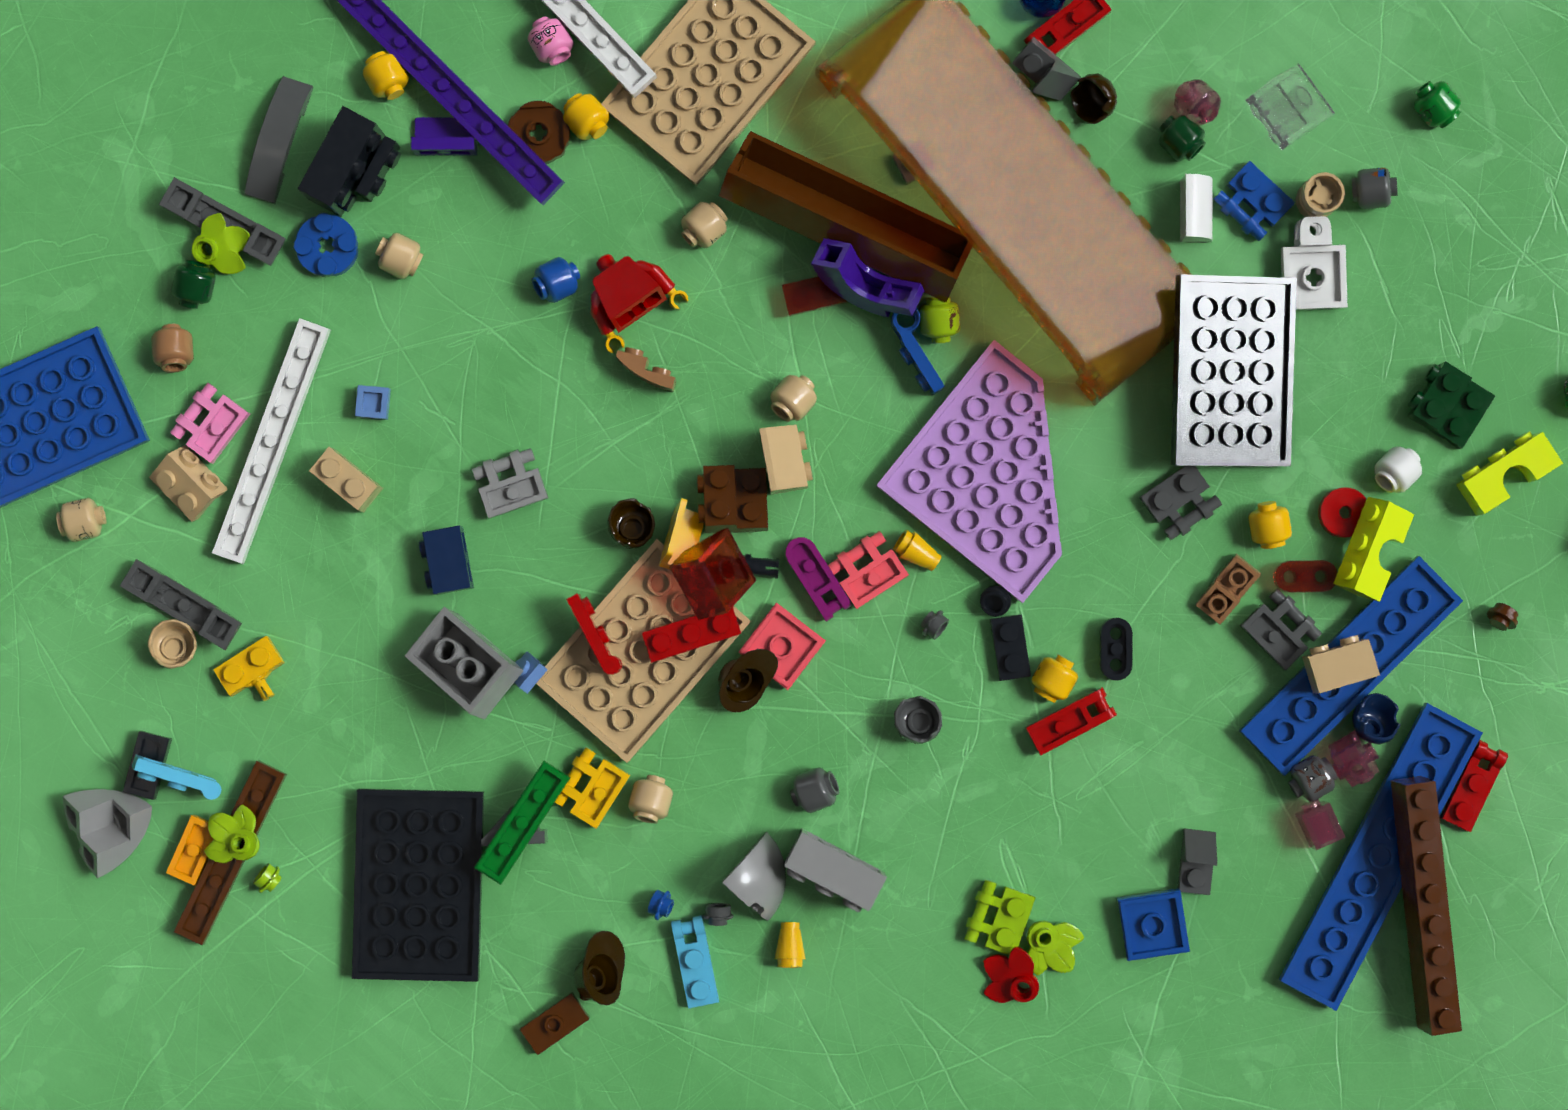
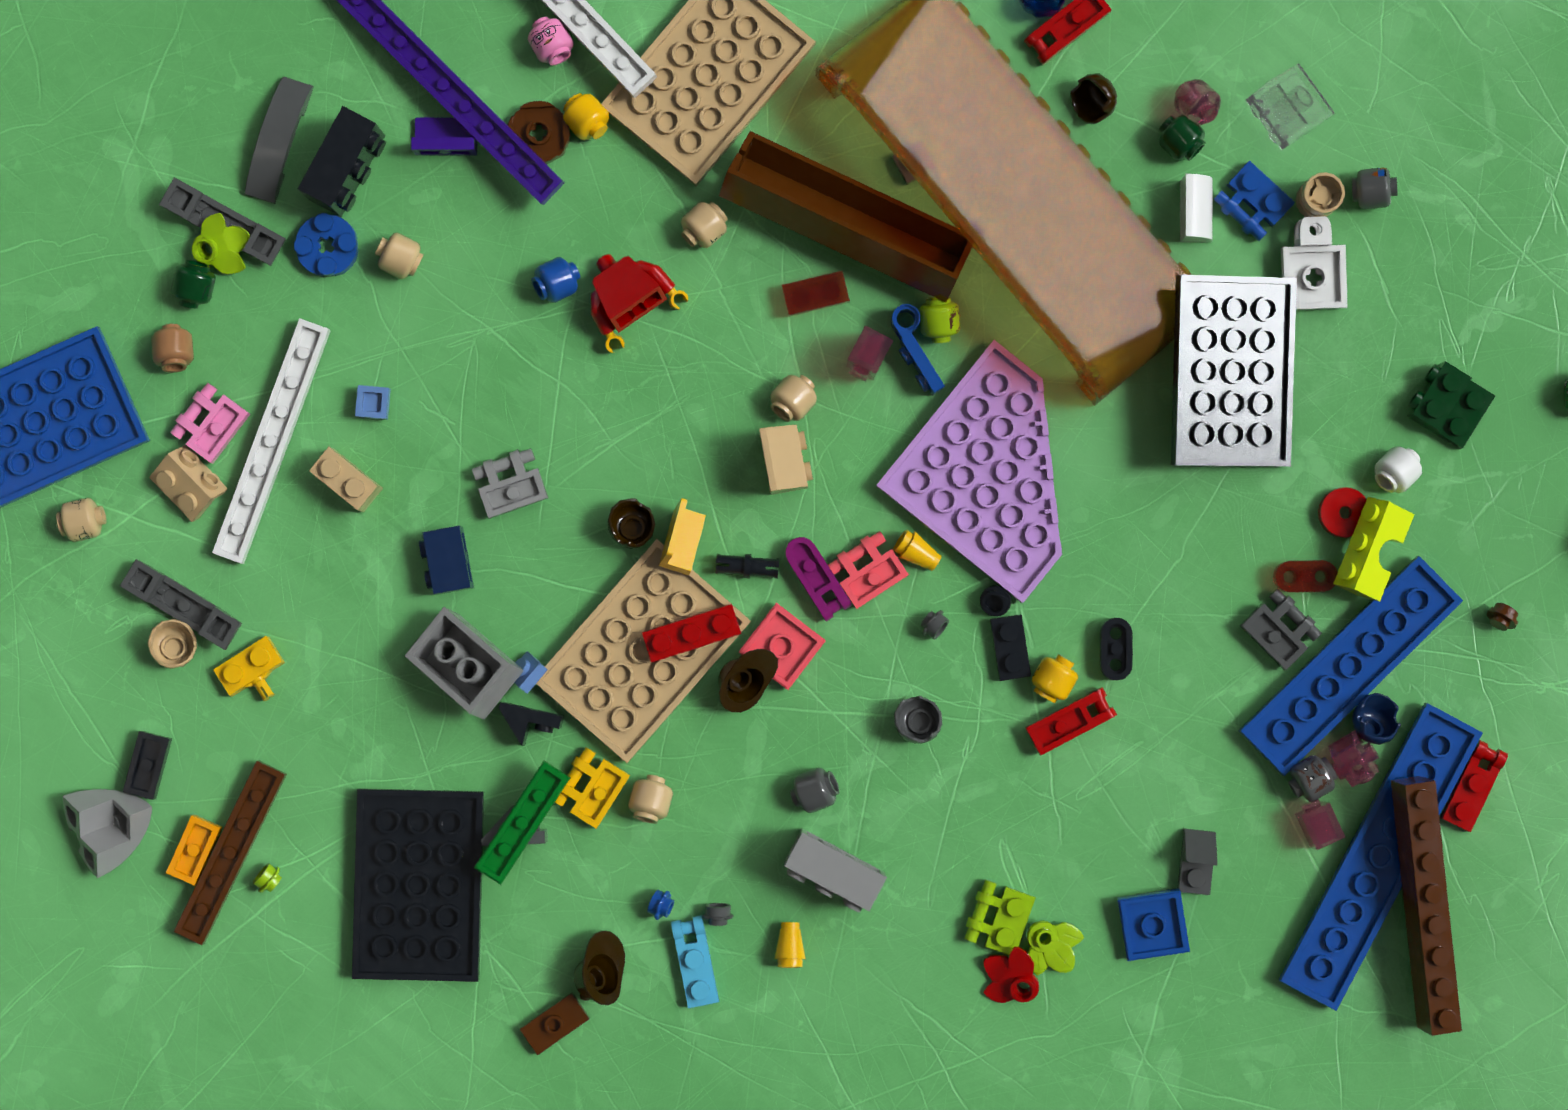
medium azure plate [132,754,221,800] -> none
lime plate [204,805,260,863] -> none
black plate [356,136,401,202] -> none
yellow head [363,51,409,100] -> none
red plate [566,593,622,675] -> none
medium nougat slope [616,347,676,392] -> none
clear red slope [669,527,756,620] -> none
reddish brown plate [697,465,768,533] -> none
light grey brick [722,832,786,921] -> none
dark purple arch [811,238,924,318] -> none
dark grey slope [1012,37,1081,101] -> none
dark grey plate [1139,466,1222,540] -> none
medium nougat slope [1196,553,1261,625] -> none
yellow head [1248,501,1292,549] -> none
tan brick [1302,635,1380,694] -> none
green head [1414,81,1461,128] -> none
neon yellow arch [1456,431,1563,516] -> none
none -> black slope [499,702,564,746]
none -> clear pink brick [846,326,893,382]

